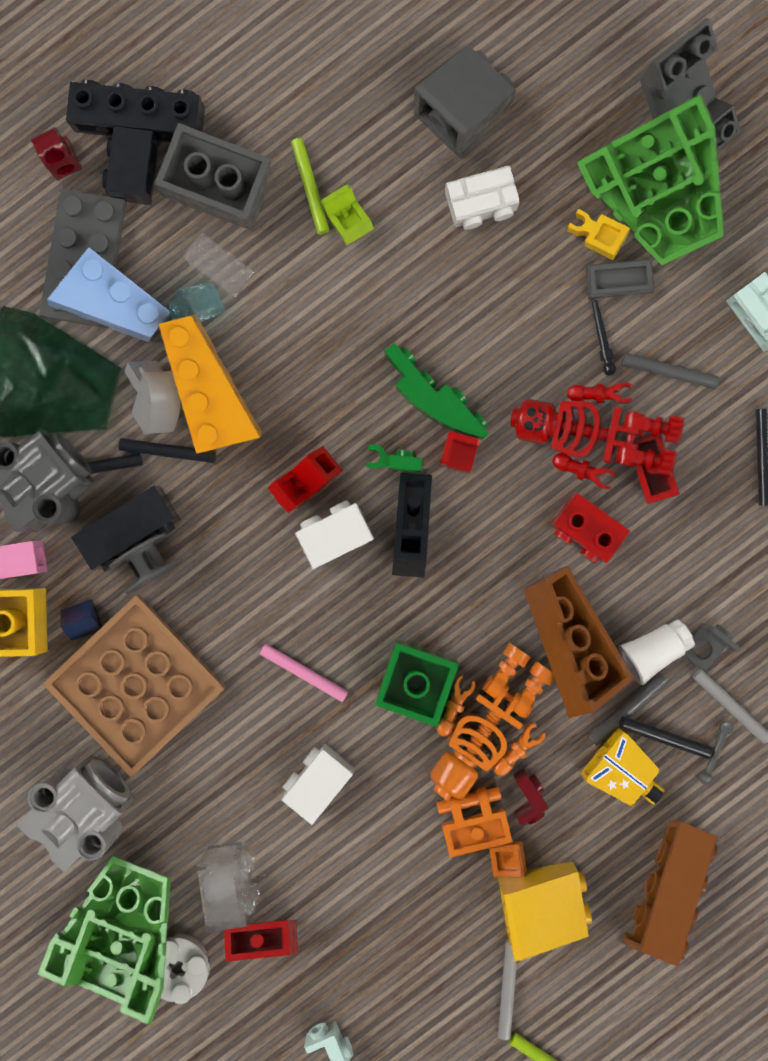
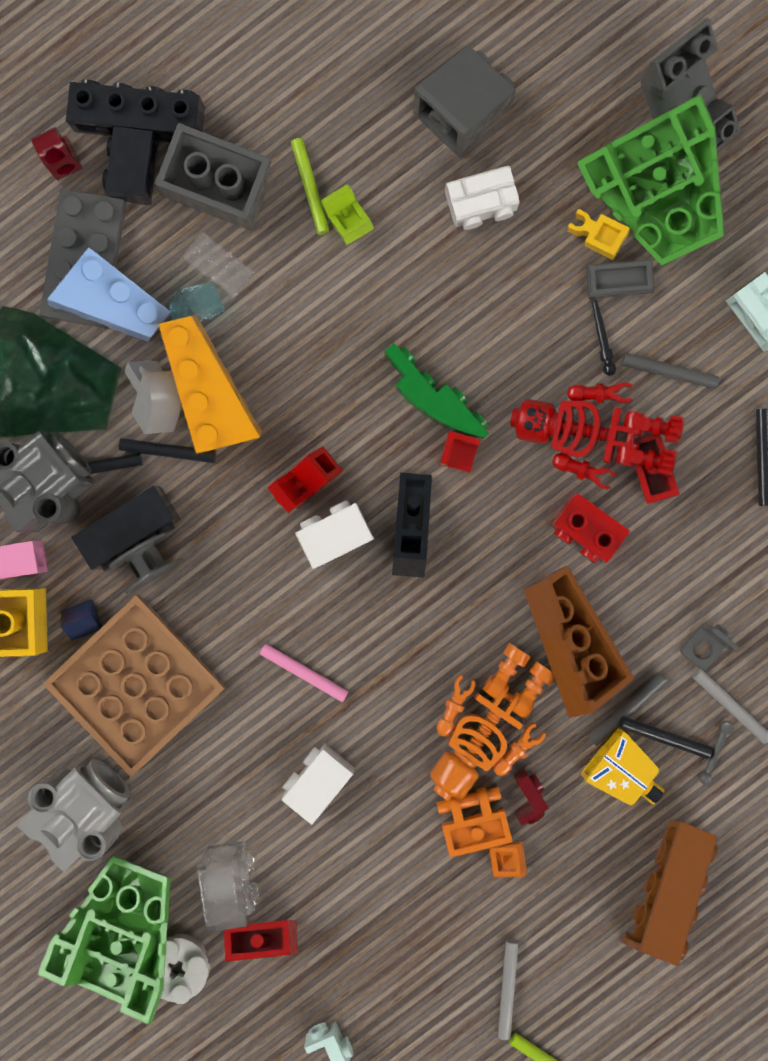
green plate [366,444,422,473] -> none
green brick [375,639,459,727] -> none
yellow slope [498,862,592,962] -> none
white plant [618,619,695,685] -> none

